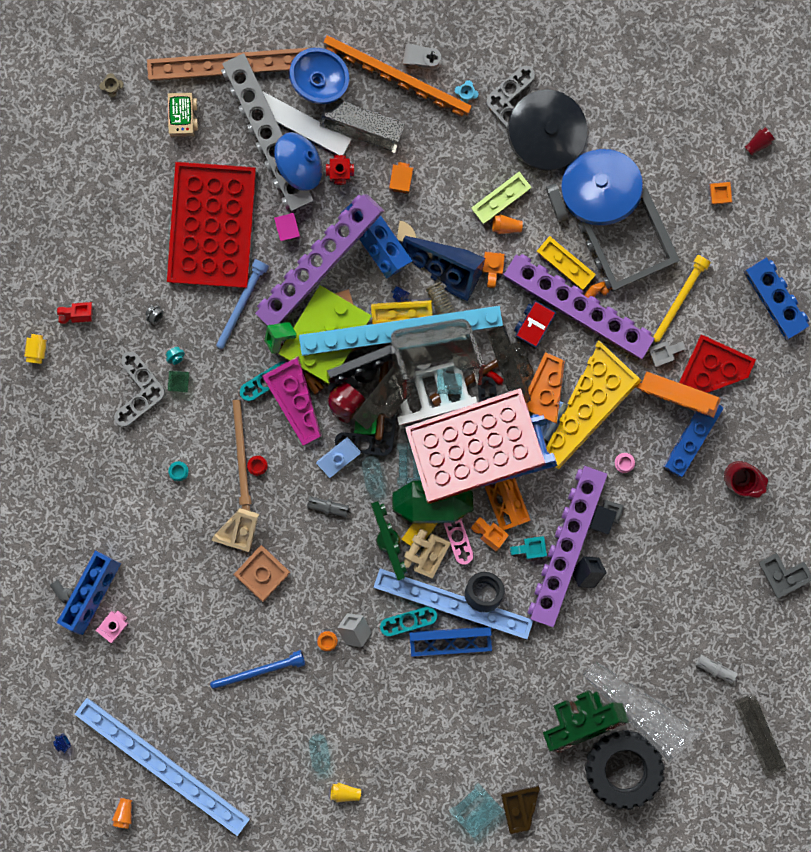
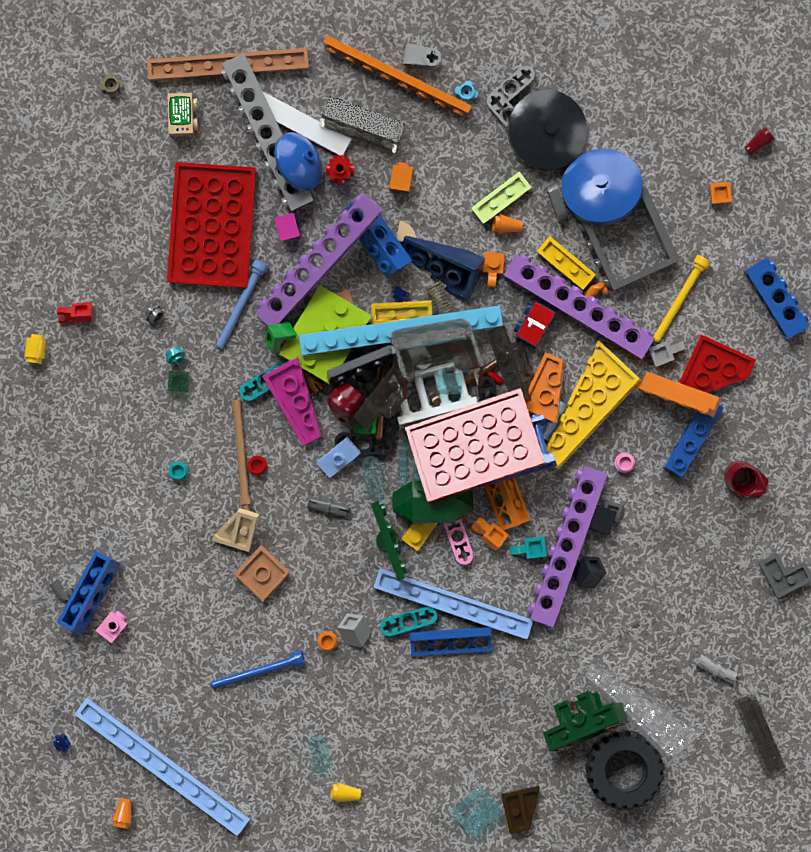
light grey beam [114,352,165,427] -> none
blue dish [289,48,349,104] -> none
tan plate [404,528,451,579] -> none
black tyre [465,572,505,612] -> none

